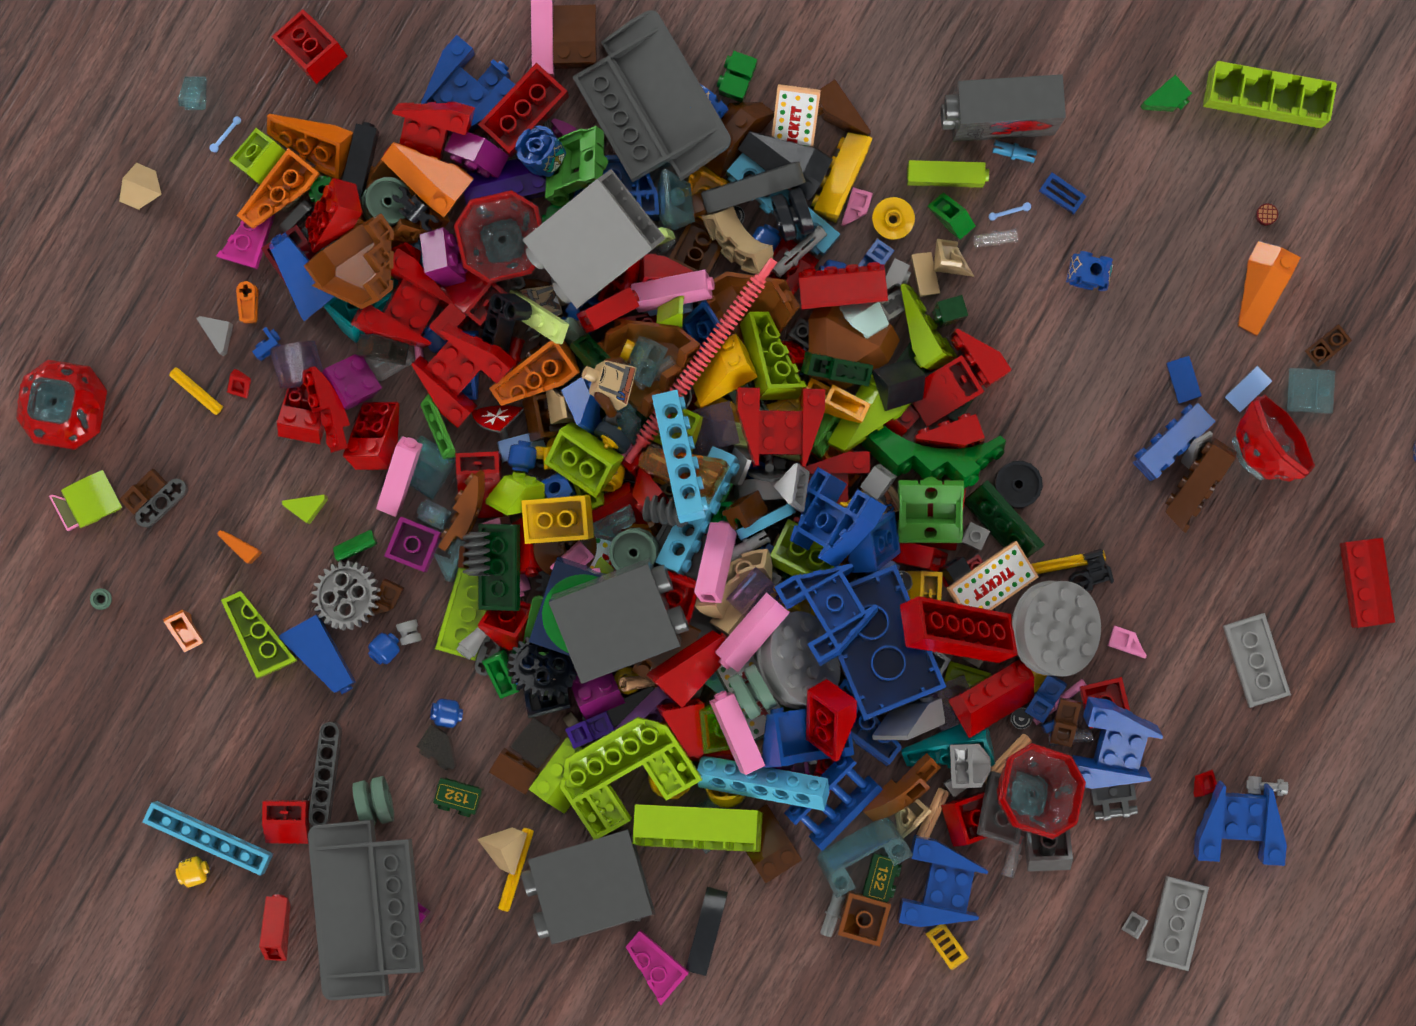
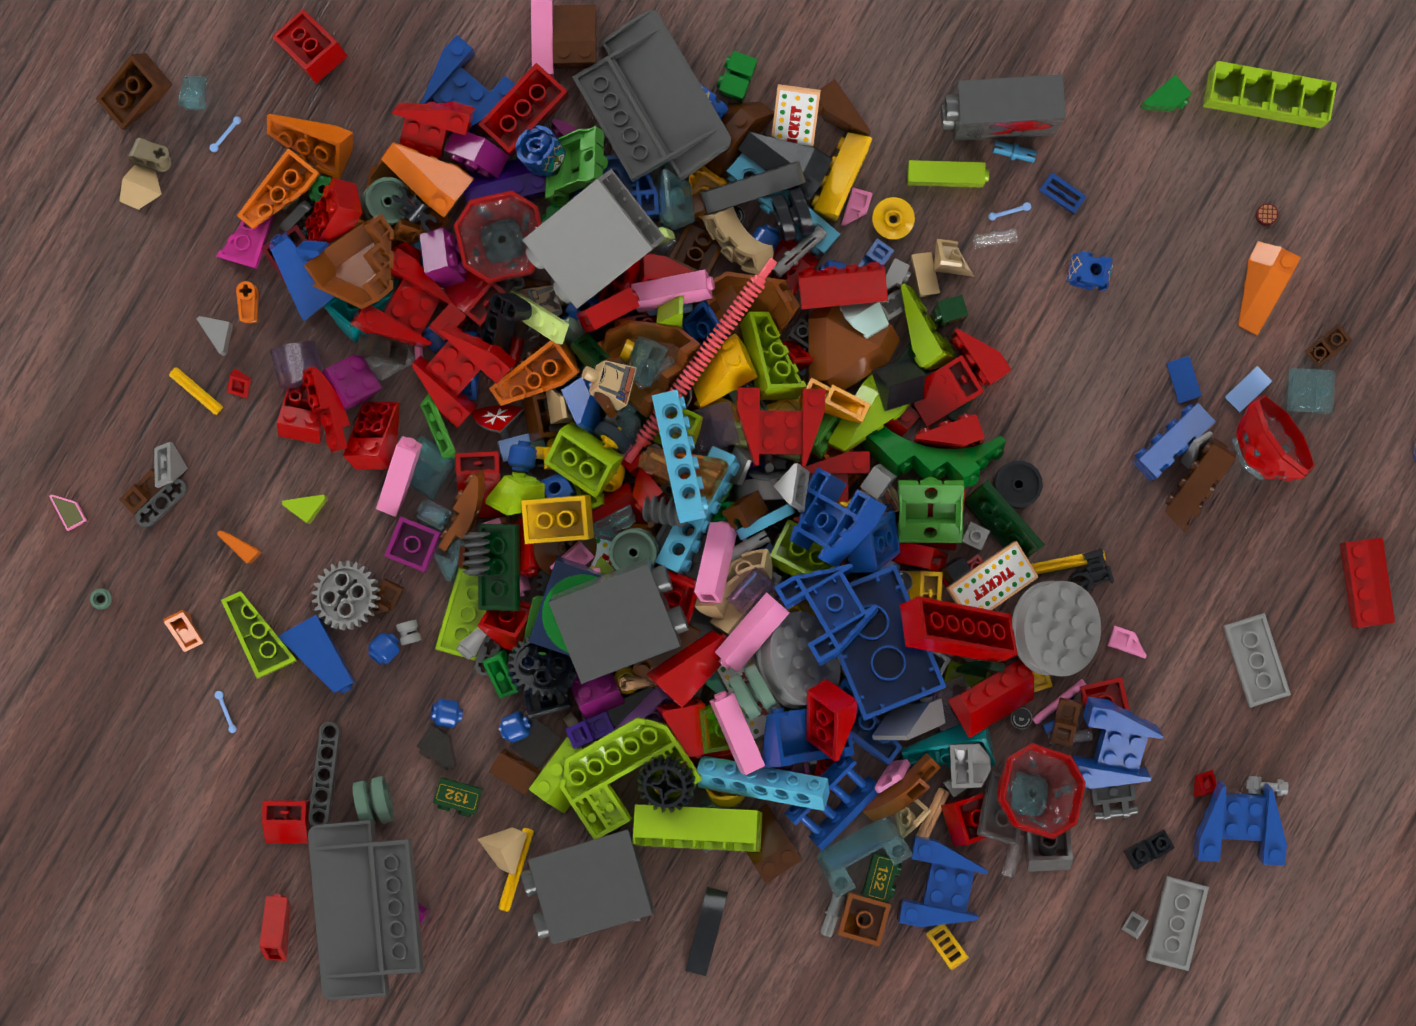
red rock [16,360,107,450] -> none
lime slope [61,470,122,528] -> none
medium azure brick [142,801,274,875] -> none
yellow head [176,856,210,888] -> none
lime slope [229,128,286,185] -> none
blue bracket [252,327,282,361] -> none
green slope [333,530,378,561] -> none
black brick [343,122,379,200] -> none
blue bracket [477,59,510,92] -> none
dark pink wing [626,929,689,1005] -> none
dark green slope [801,351,873,386] -> none
green slope [928,192,976,240] -> none
light nougat axle [984,734,1032,783] -> none
blue slope [1025,675,1067,723] -> none
none -> reddish brown slope [96,53,173,130]
none -> dark tan piece [128,138,172,172]
none -> light grey slope [154,442,188,488]
none -> light blue hinge [215,691,237,733]
none -> blue slope [296,241,328,262]
none -> blue head [499,711,533,743]
none -> black gear [637,754,696,813]
none -> bright pink tile [874,759,911,793]
none -> clear green slope [956,661,1005,678]
none -> black slope [1123,829,1175,870]

